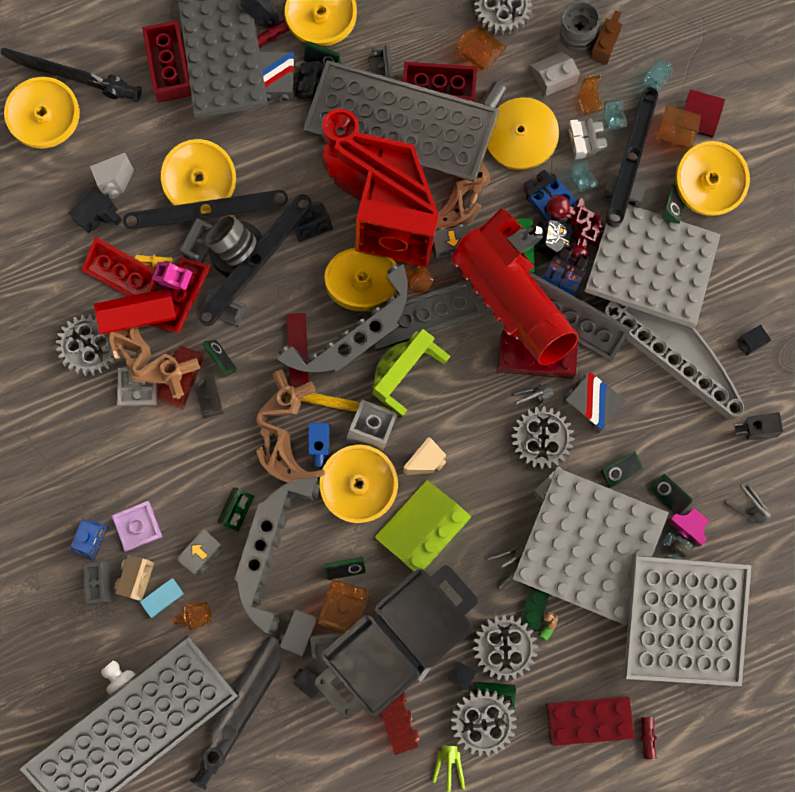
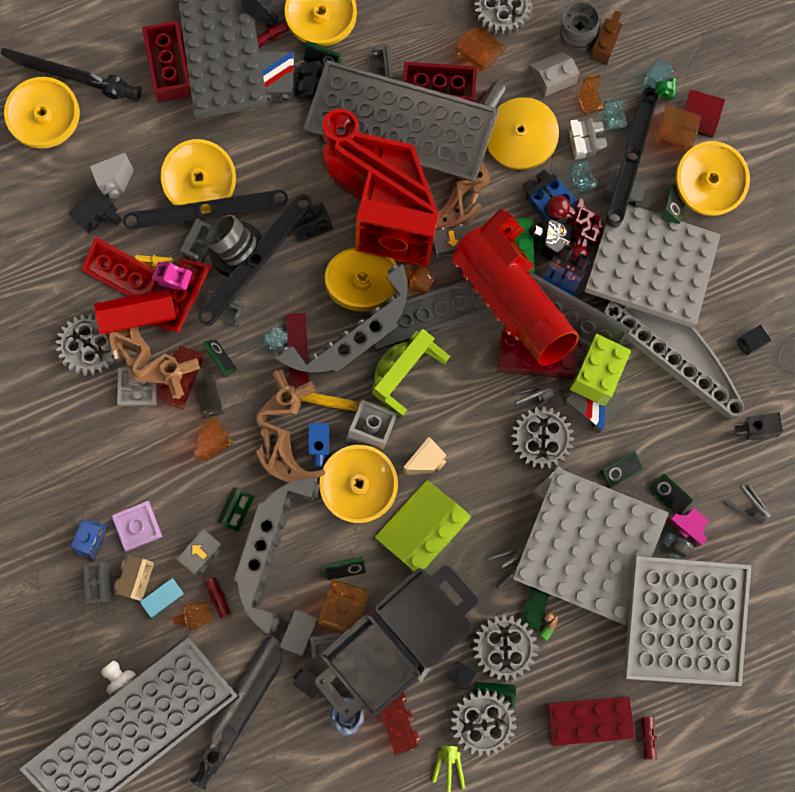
dark grey hinge [507,228,543,253] -> none
none -> clear orange slope [193,417,234,464]
none -> dark red pin [203,577,231,619]
none -> clear light blue gear [264,328,288,350]
none -> sand blue hair [329,696,364,735]
none -> lime brick [570,334,631,407]
none -> green plate [655,78,676,100]

